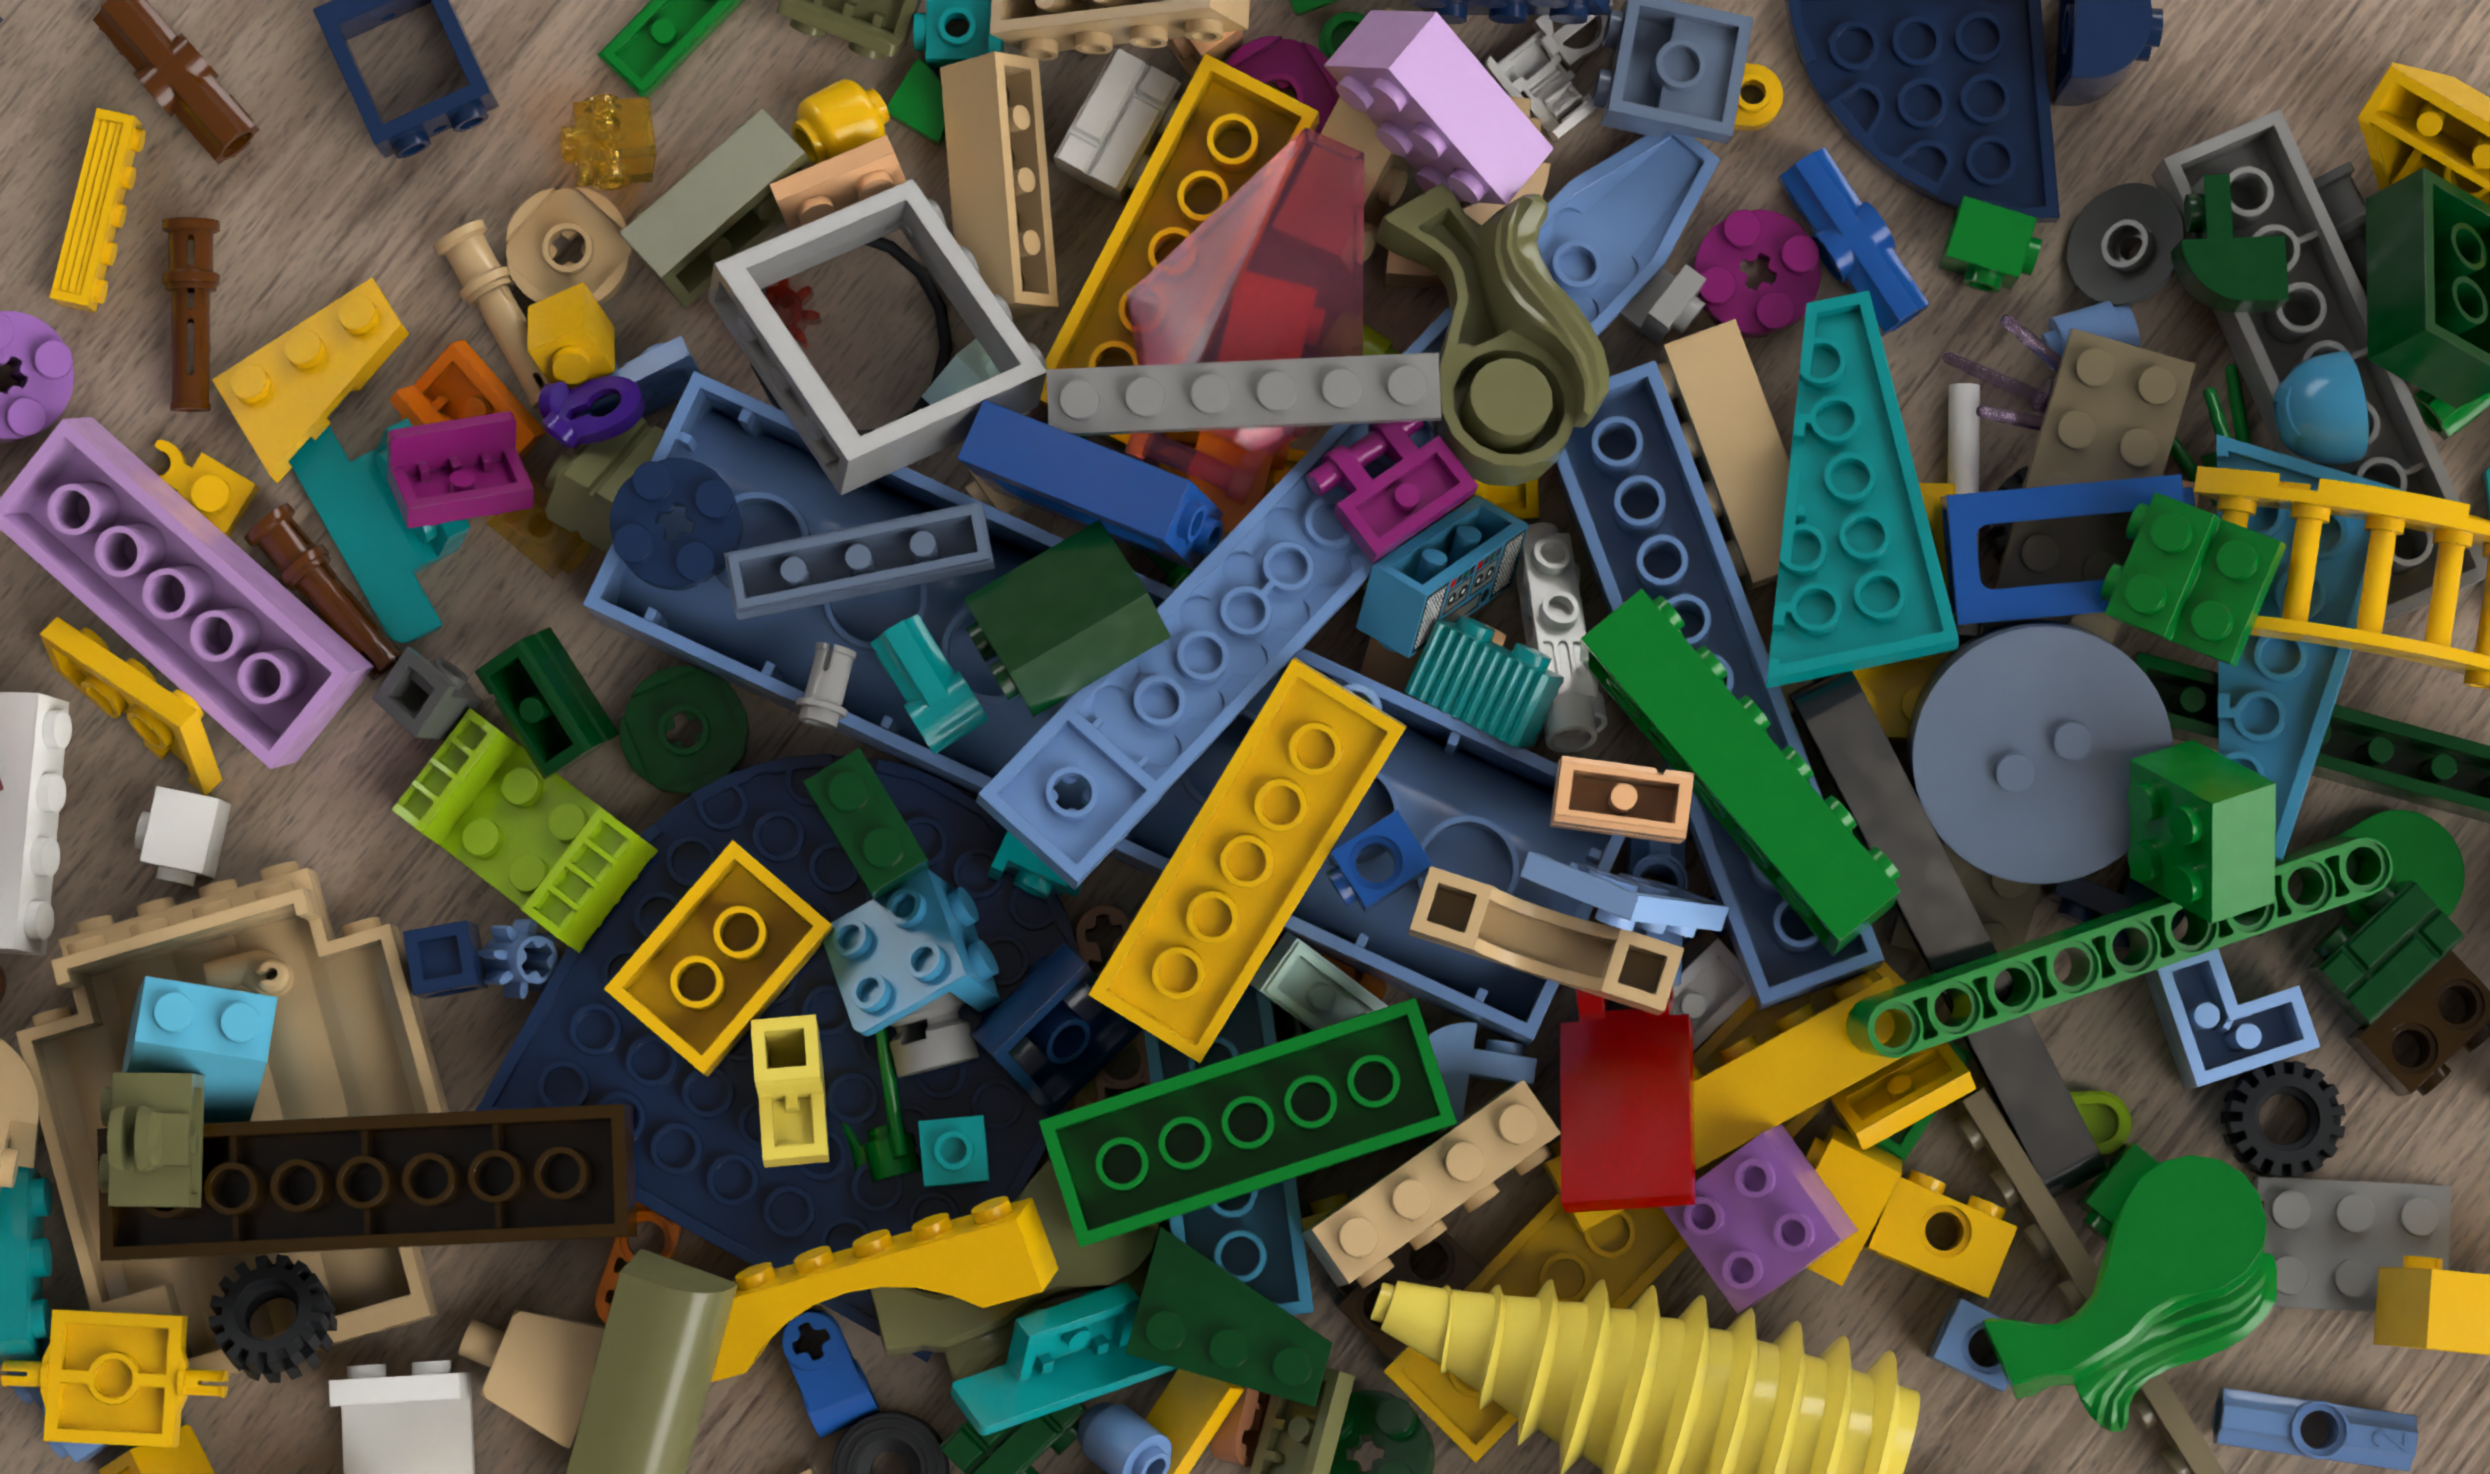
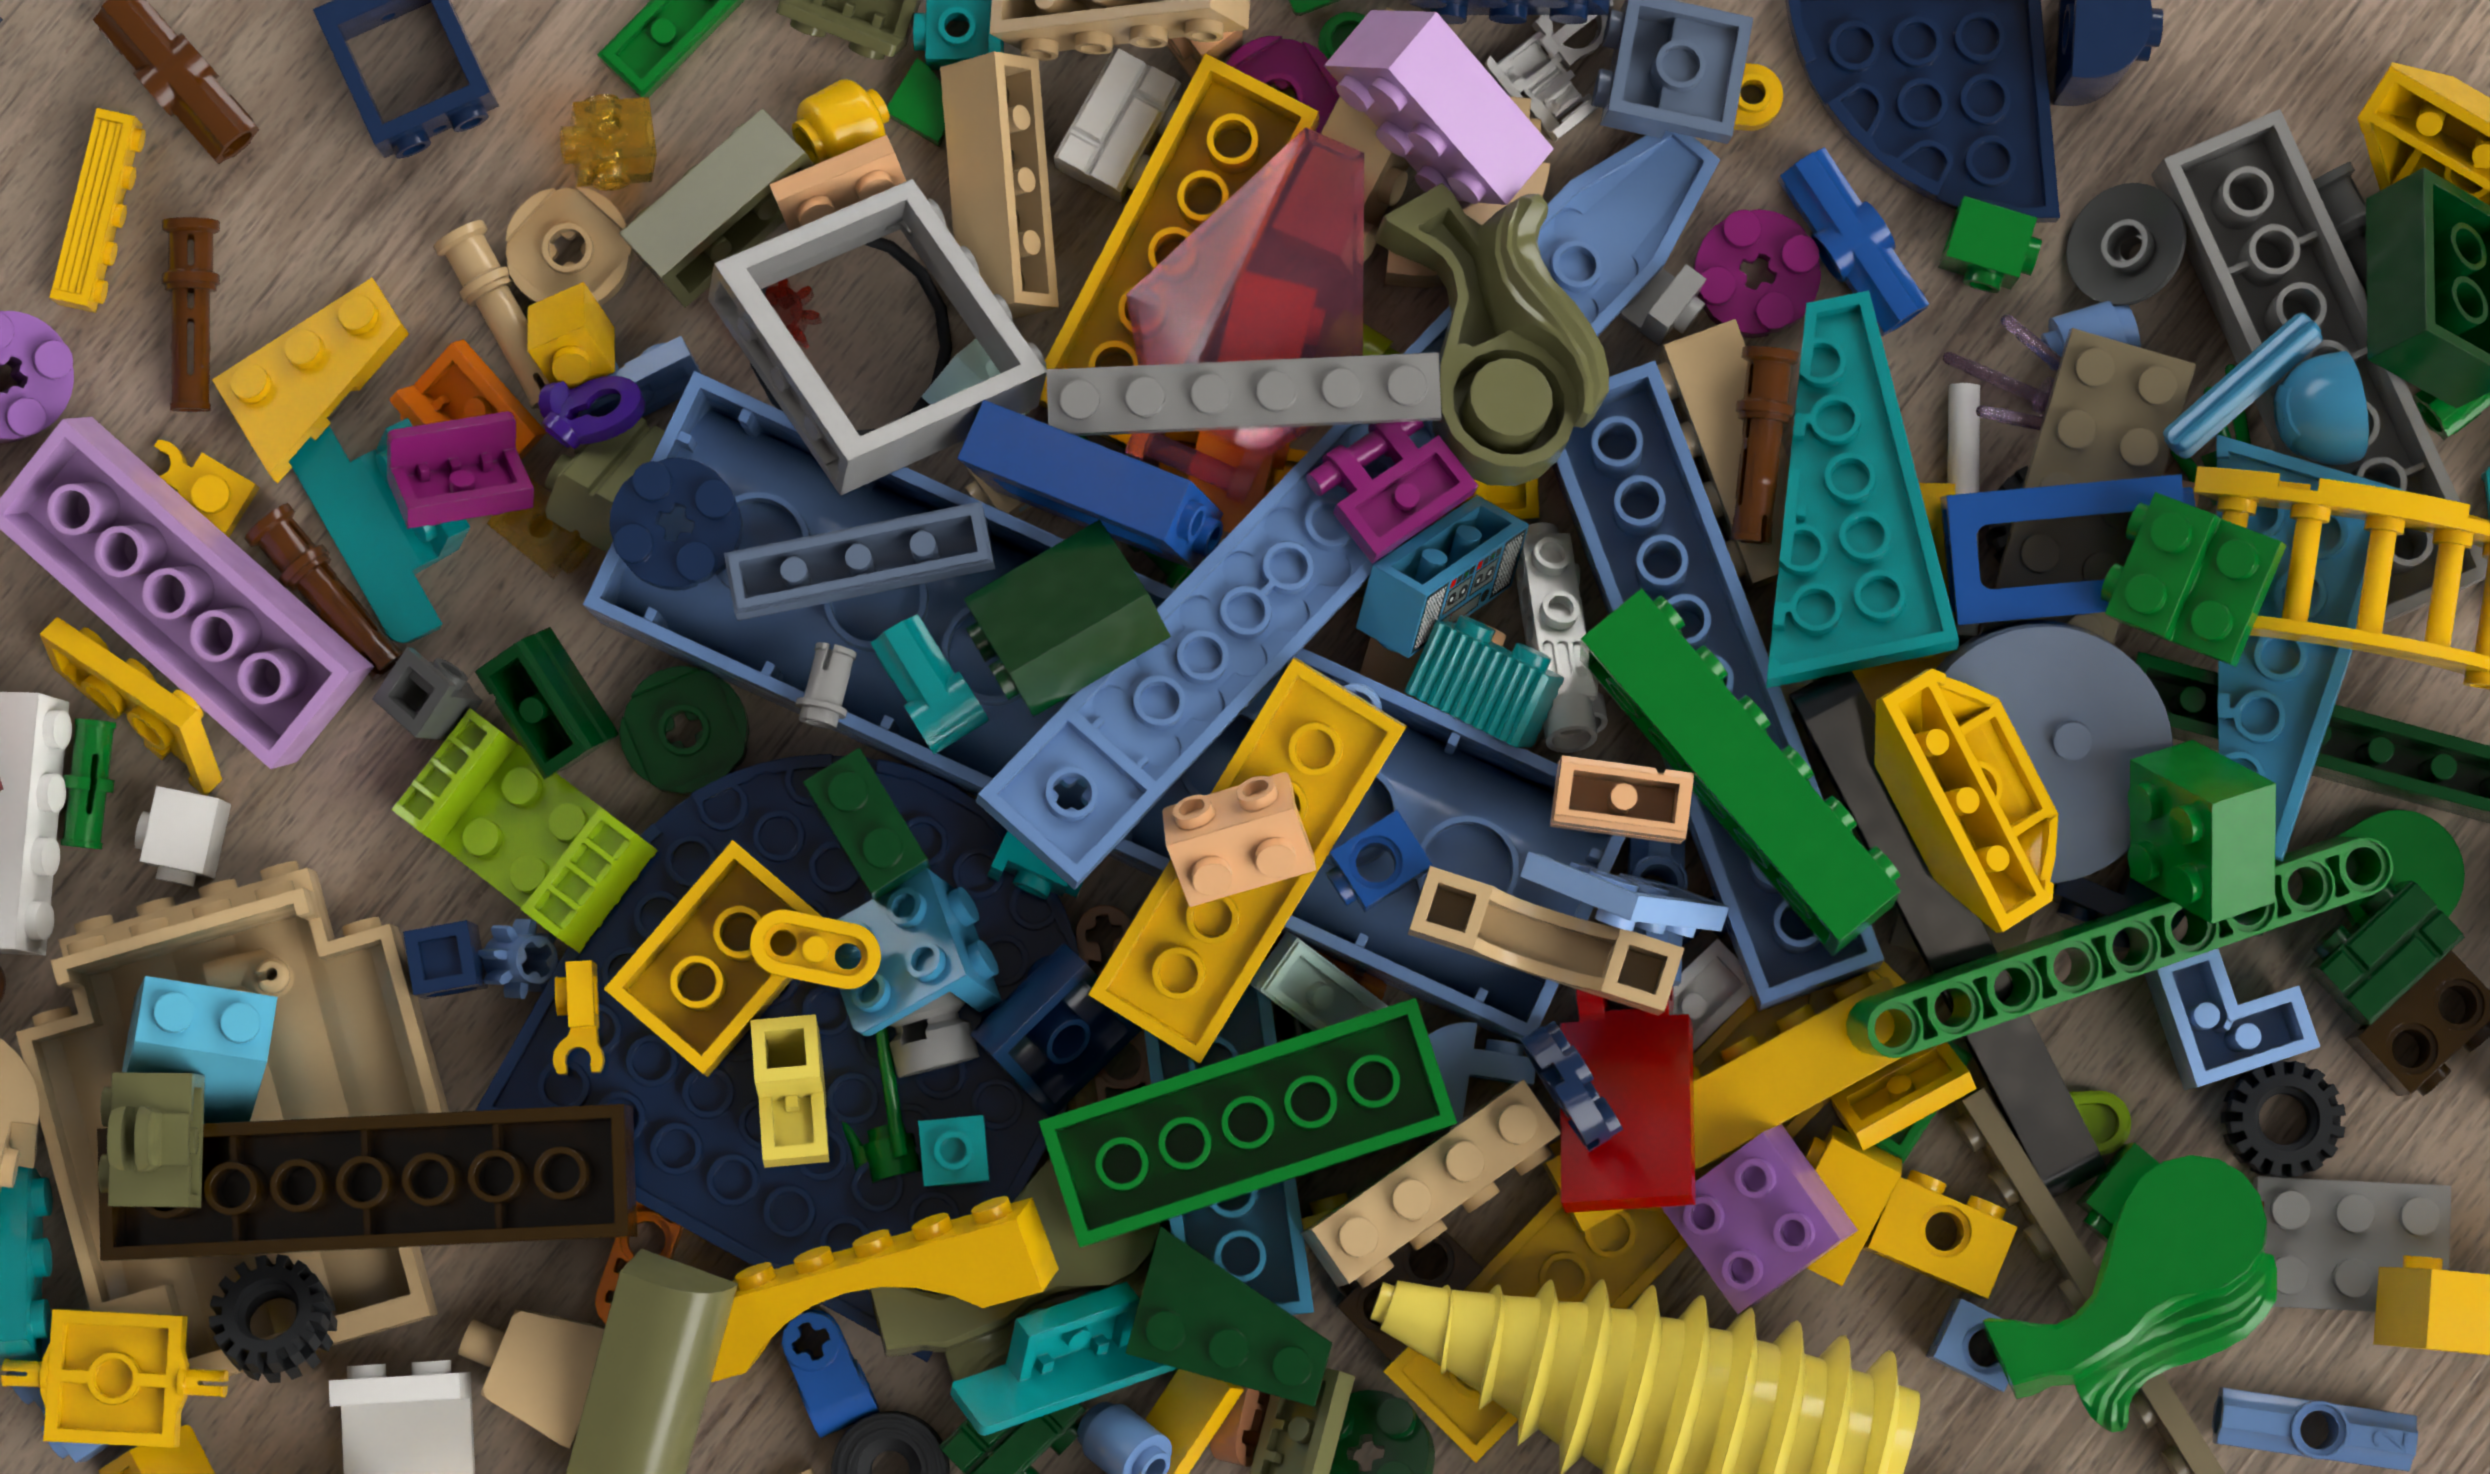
dark green brick [2171,174,2289,313] -> none
none -> green pin [61,718,116,850]
none -> yellow plate [553,960,605,1075]
none -> yellow plate [750,910,881,989]
none -> light nougat bracket [1162,772,1316,907]
none -> dark blue plate [1520,1021,1623,1152]
none -> reddish brown pin [1730,346,1800,545]
none -> yellow wedge [1874,668,2059,933]
none -> dark azure axle [2163,313,2323,459]

